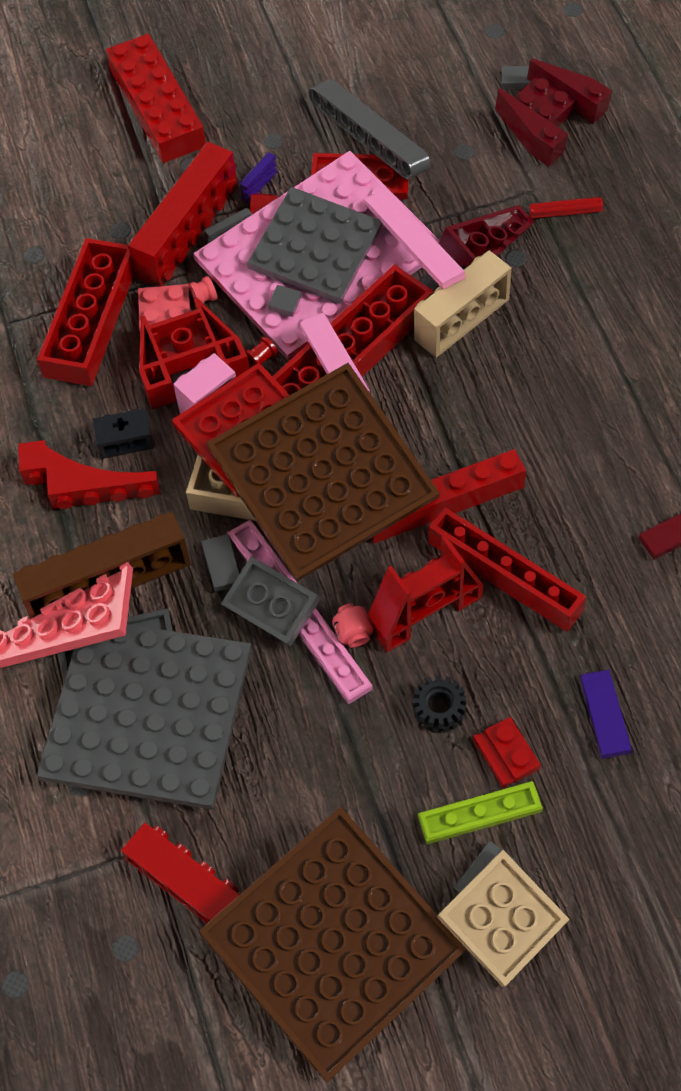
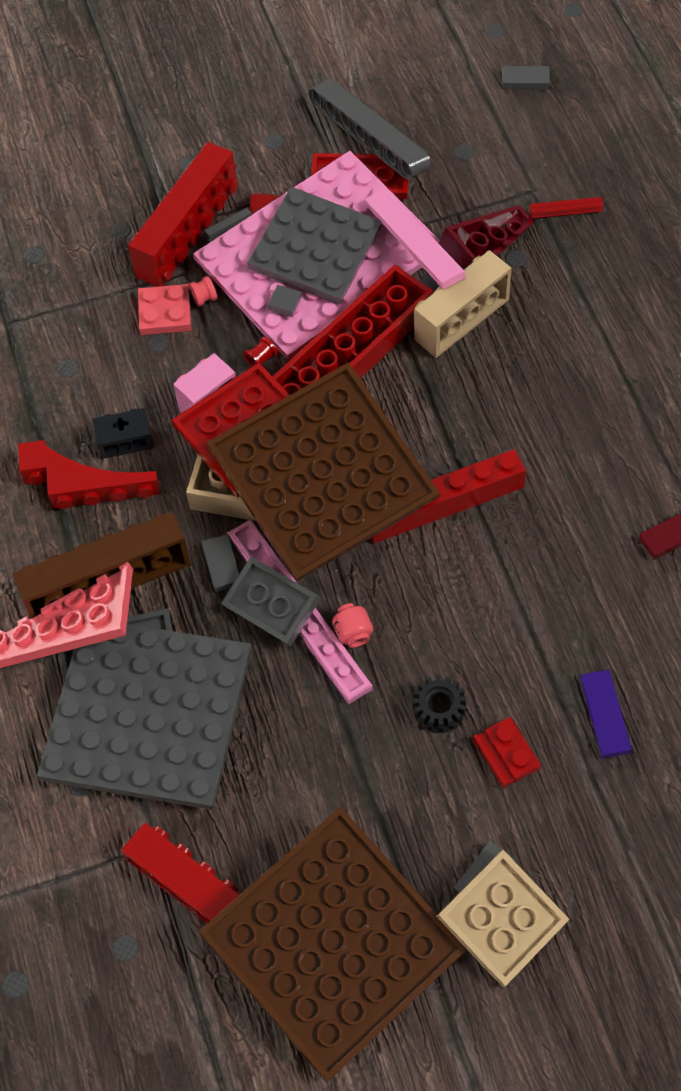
red brick [37,238,134,386] -> none
red brick [106,33,206,163] -> none
red wedge [139,298,250,410] -> none
dark purple tile [239,152,277,204] -> none
bright pink tile [300,313,370,393] -> none
red wedge [368,536,483,653] -> none
lime tile [418,781,543,845] -> none
red brick [428,507,586,632] -> none
dark red wedge [495,58,612,167] -> none

